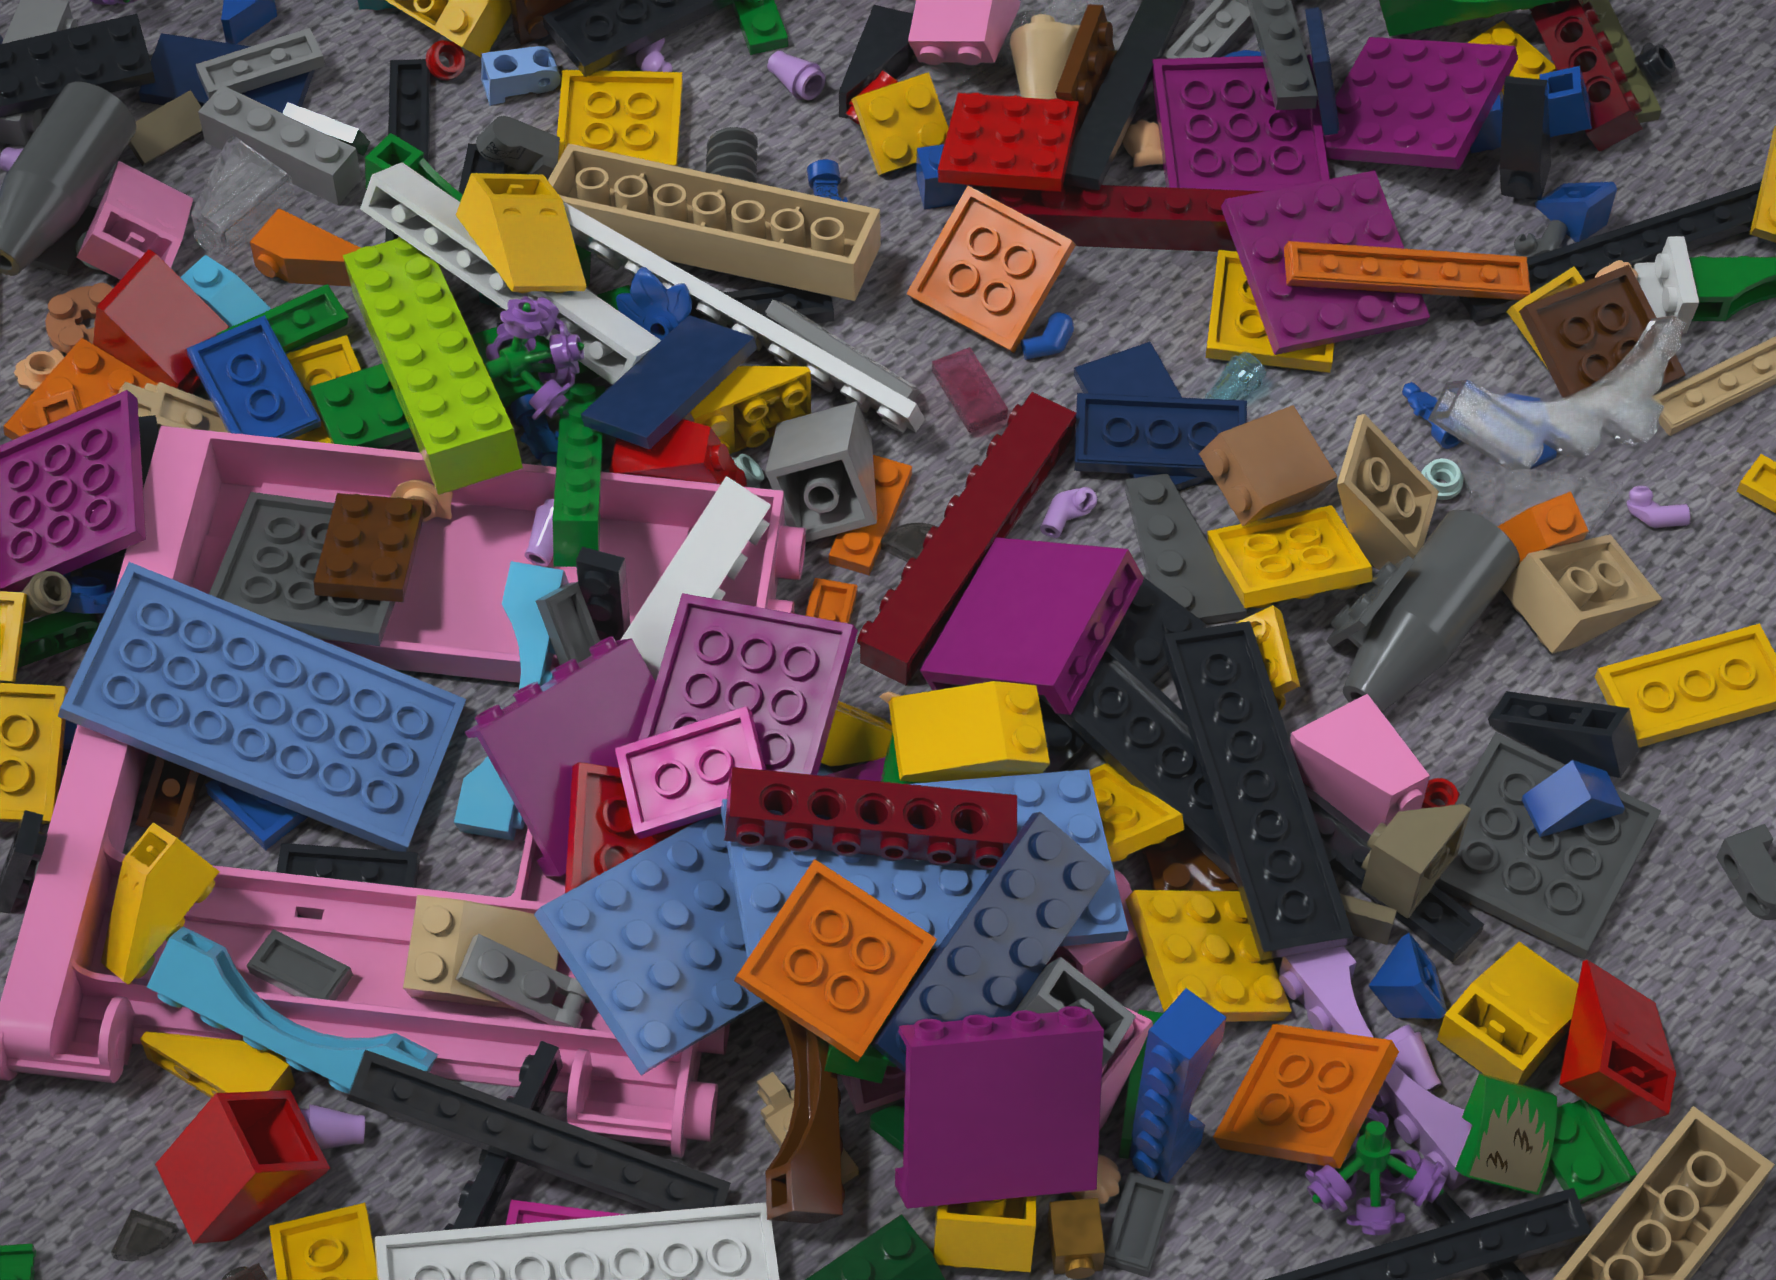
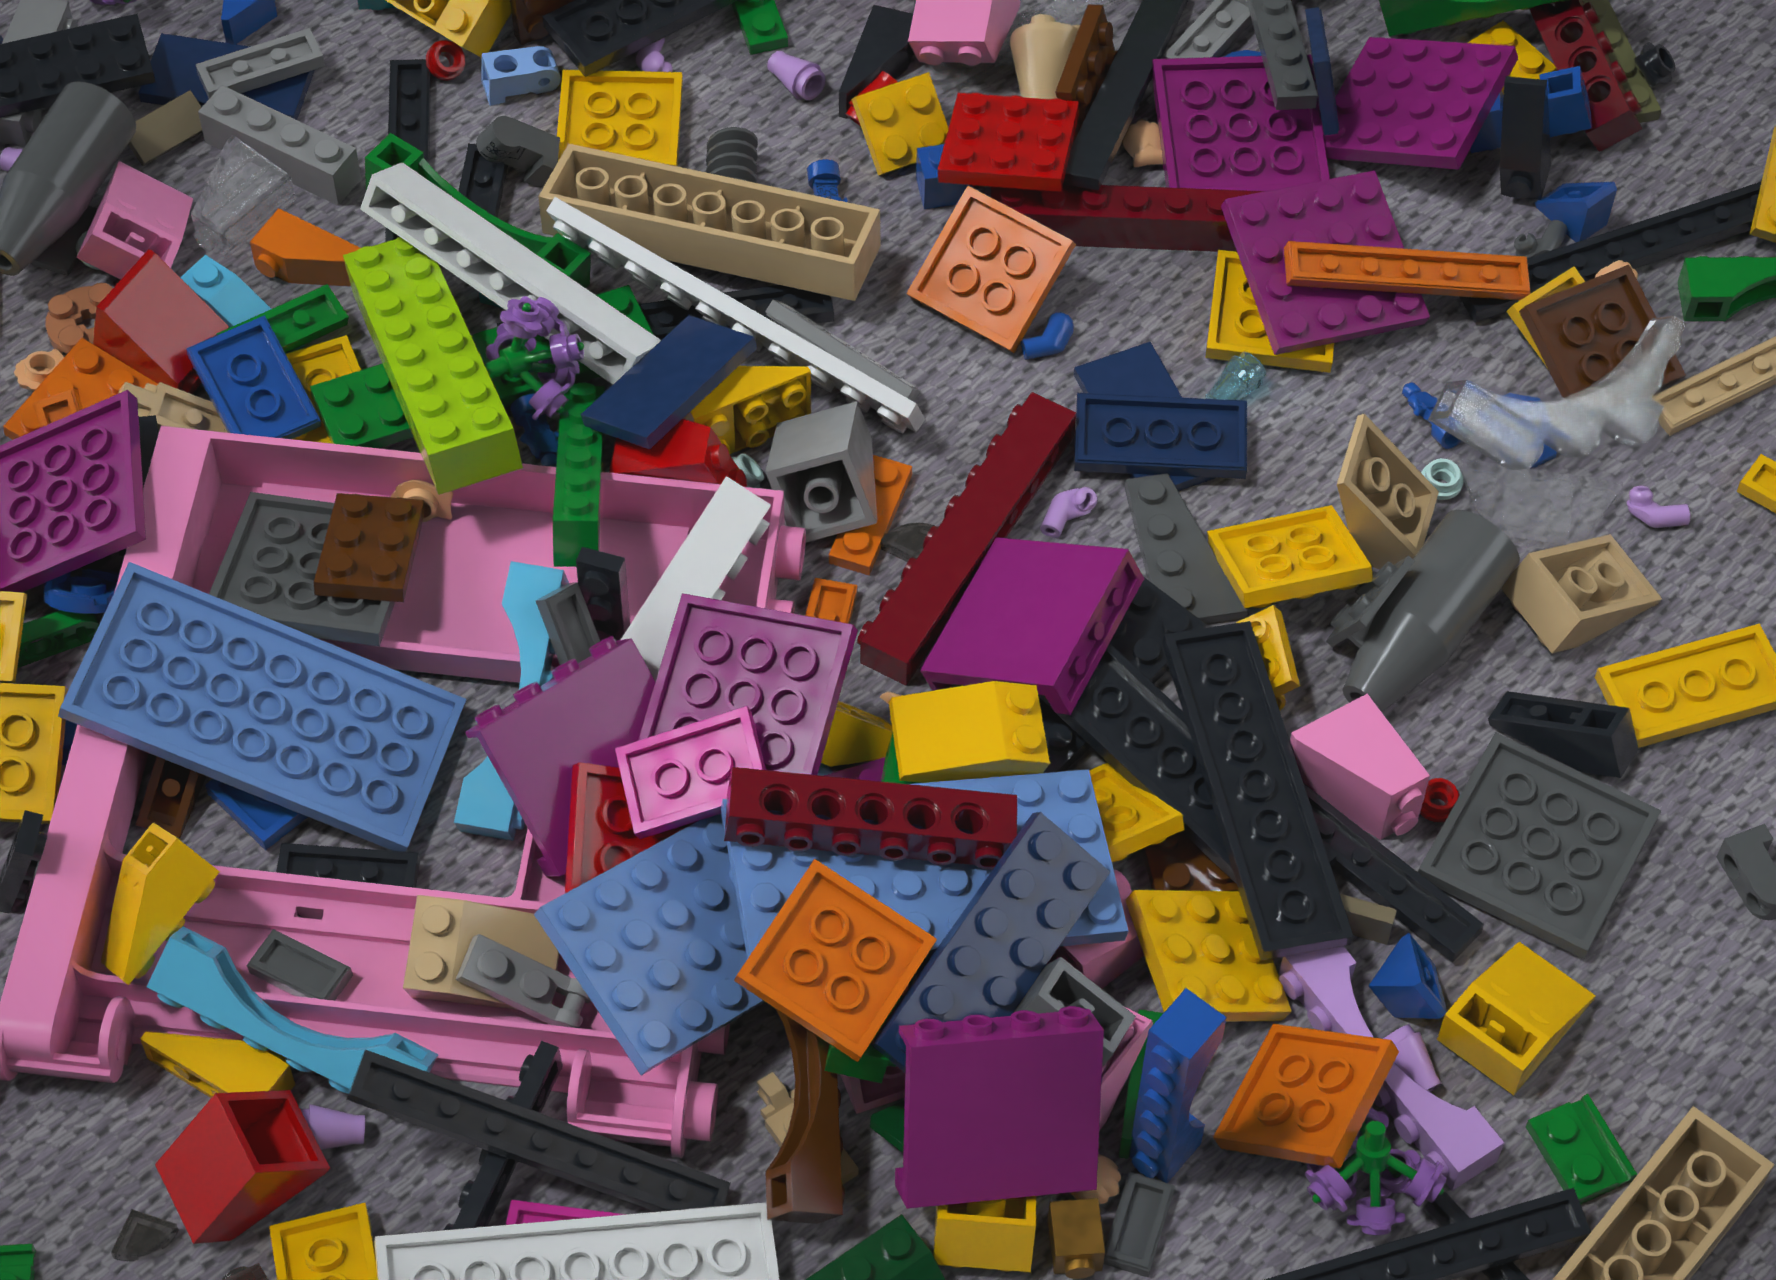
dark tan cone [22,571,71,622] -> none
plate [283,102,370,156] -> none
yellow slope [456,173,586,293] -> none
lavender cone [525,499,554,567] -> none
blue plate [616,267,692,340] -> none
clear pink plate [932,347,1008,433] -> none
medium nougat brick [1199,405,1337,526] -> none
dark tan slope [1361,804,1471,918] -> none
slope [1455,1073,1557,1195] -> none
orange slope [1497,491,1589,567] -> none
blue slope [1522,760,1625,837] -> none
red slope [1559,959,1676,1127] -> none
white bracket [1633,236,1699,333] -> none

